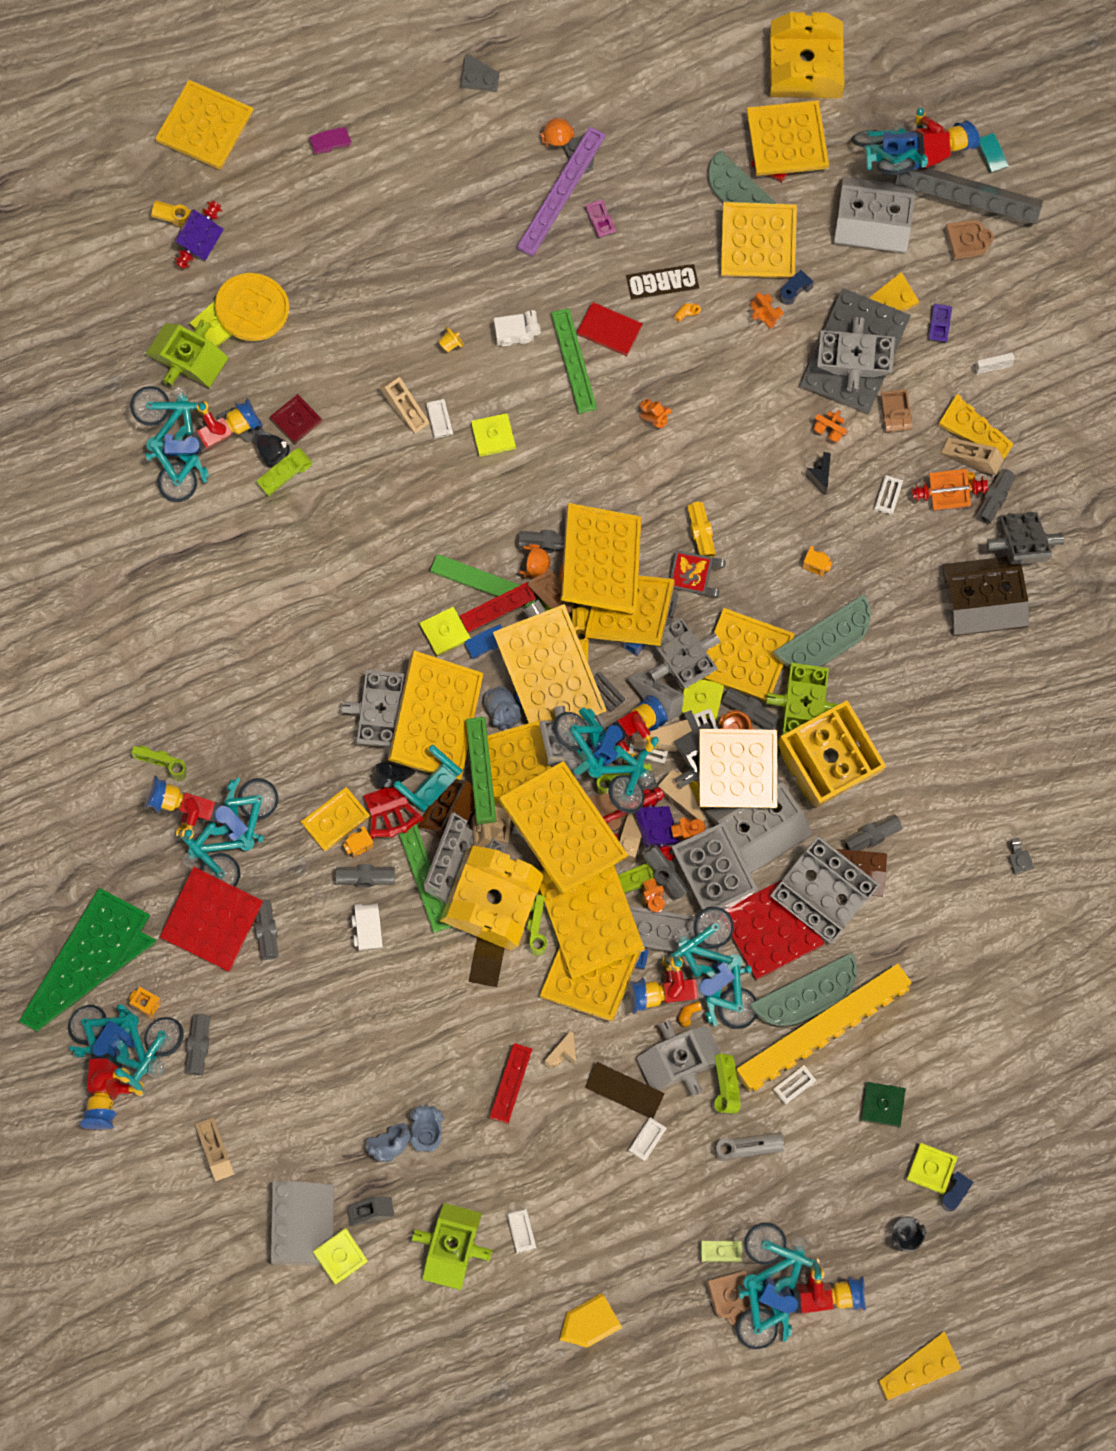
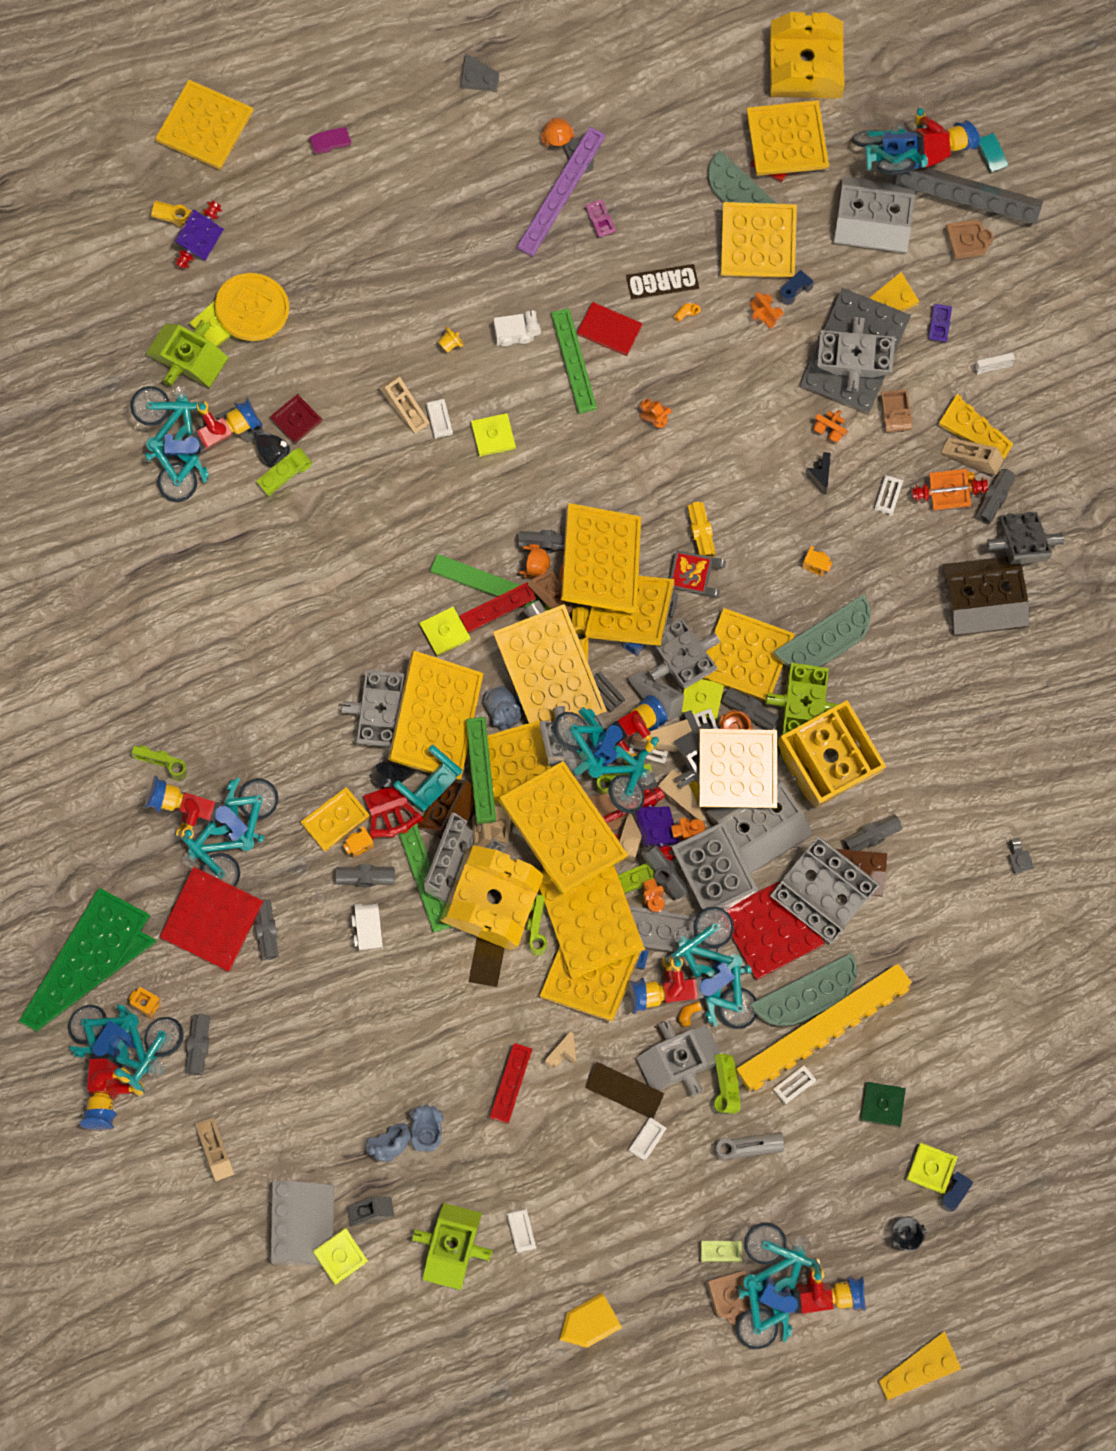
blue slope [464,625,502,659] -> none

